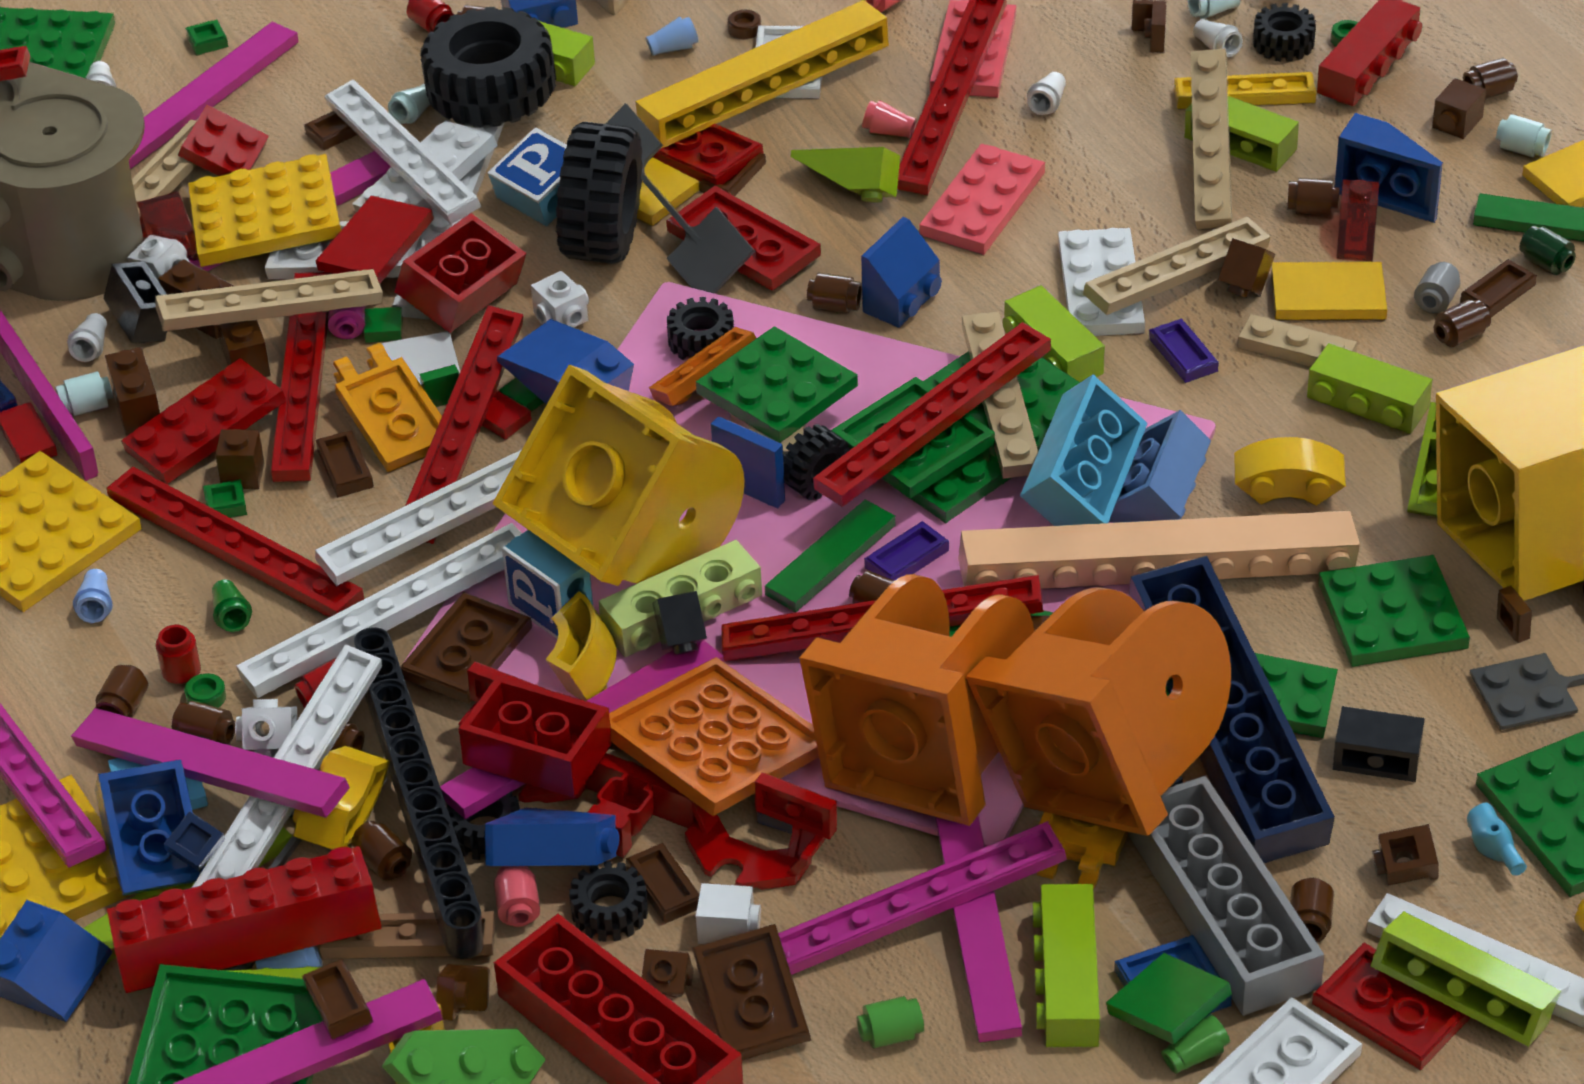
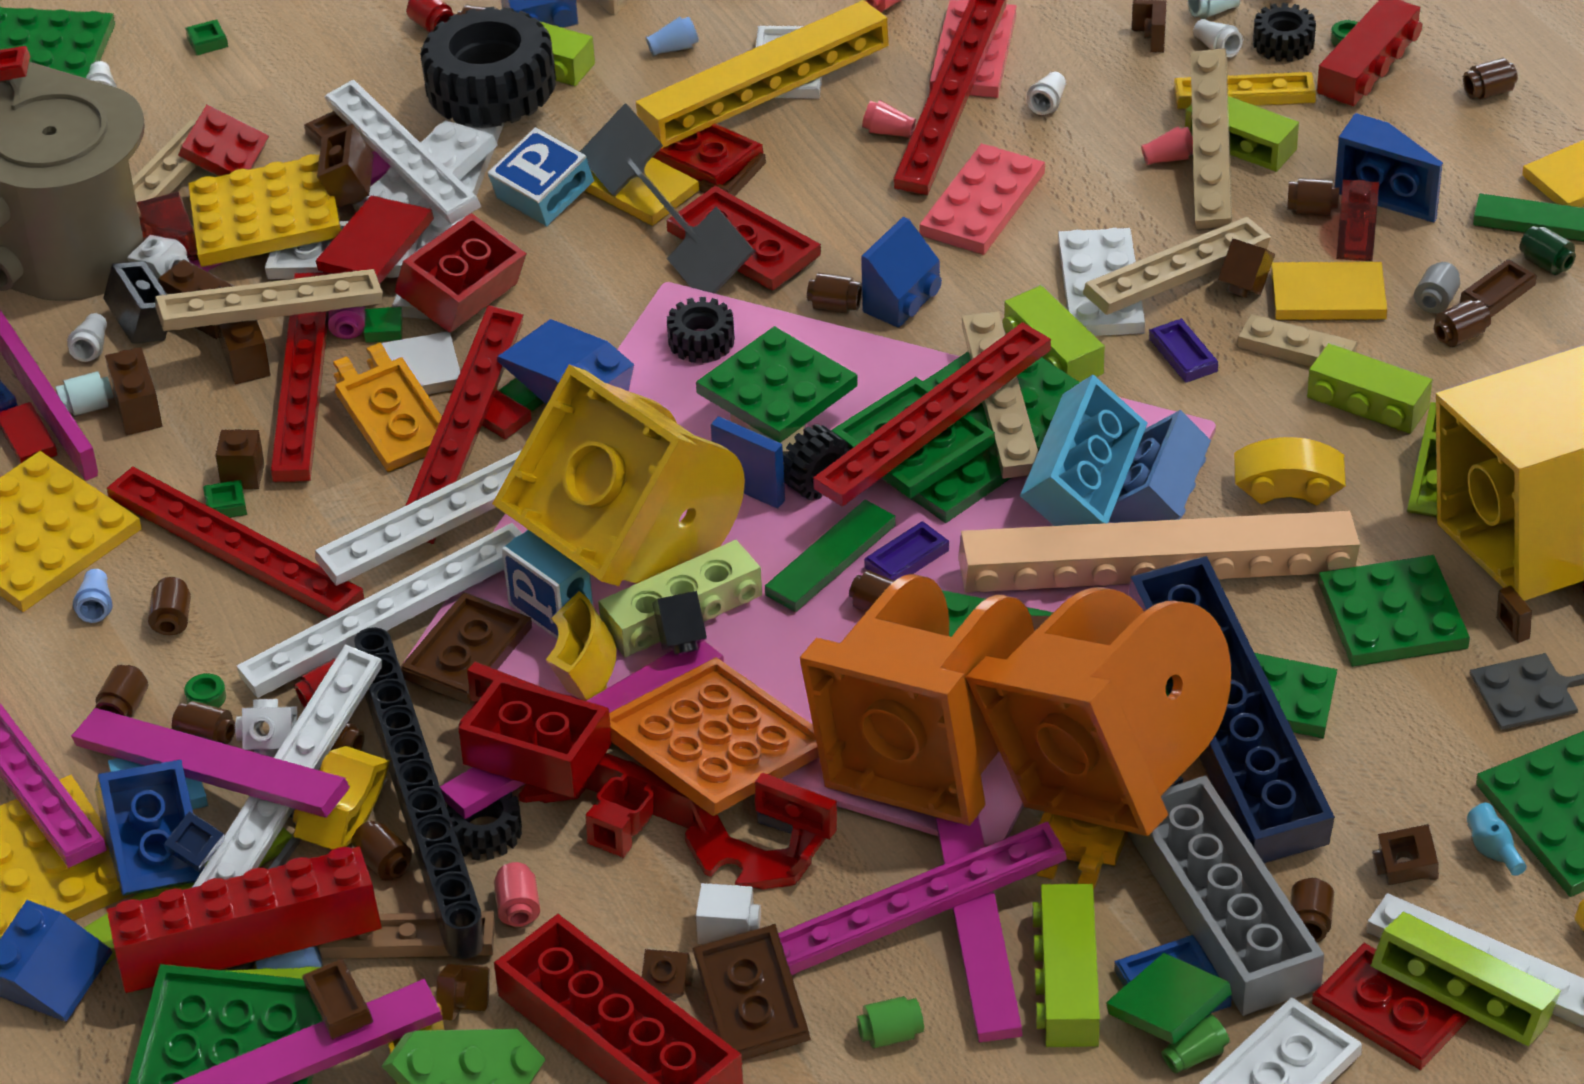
red plate [121,358,287,484] -> none
dark pink tile [128,21,299,169] -> none
red brick [155,624,201,684] -> none
green cone [212,579,252,632] -> none
reddish brown tile [316,430,374,497] -> none
light aqua cone [388,83,430,124] -> none
green tile [419,364,459,407] -> none
blue slope [485,807,619,866] -> none
white brick [531,271,589,328] -> none
black tyre [556,122,643,264] -> none
black tyre [569,861,648,942] -> none
reddish brown tile [626,843,700,924] -> none
orange plate [649,327,757,406] -> none
red tile [722,575,1044,661] -> none
reddish brown tile [727,9,761,39] -> none
lime slope [790,147,900,203] -> none
black brick [1333,706,1425,782] -> none
reddish brown brick [1432,78,1486,139] -> none
light aqua brick [1496,114,1552,157] -> none
none -> reddish brown brick [148,577,191,635]
none -> reddish brown brick [317,124,374,208]
none -> coral cone [1141,126,1193,165]

